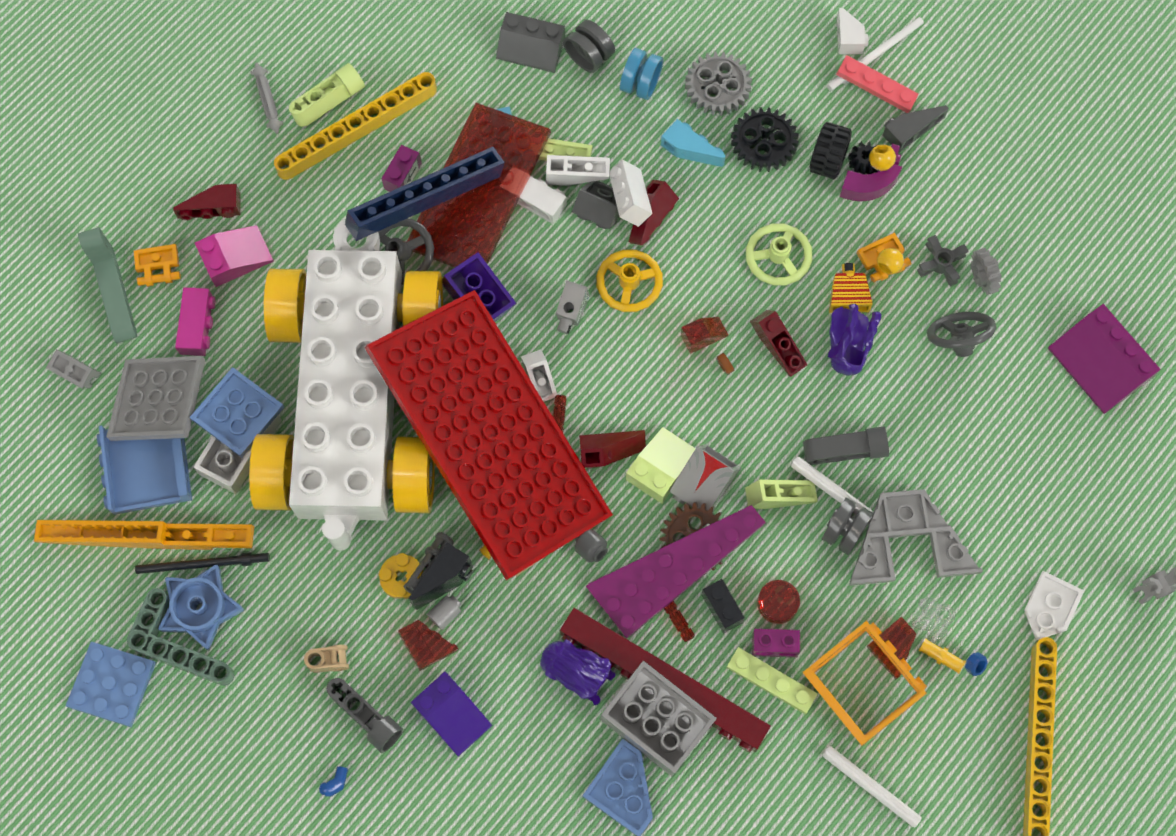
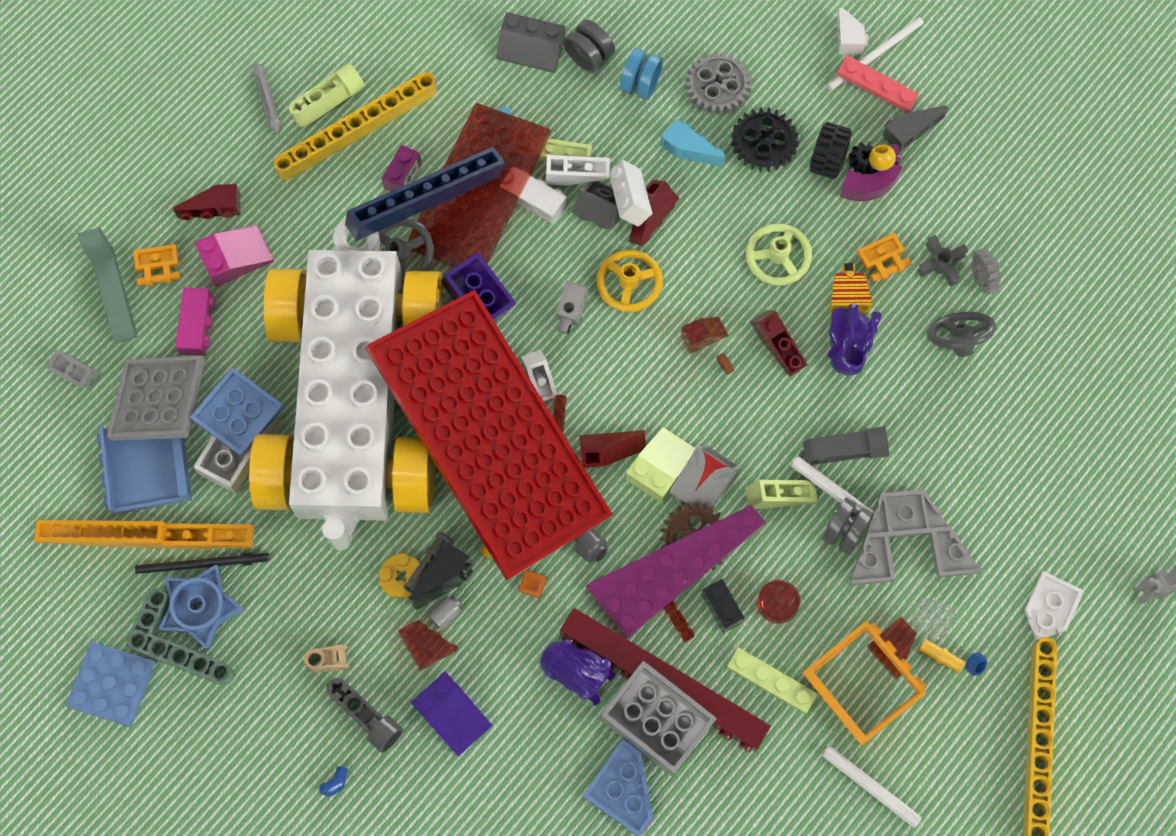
magenta brick [752,629,800,658] -> none
yellow piece [877,248,904,275] -> none
magenta slope [1048,304,1161,414] -> none
none -> orange tile [518,570,547,599]

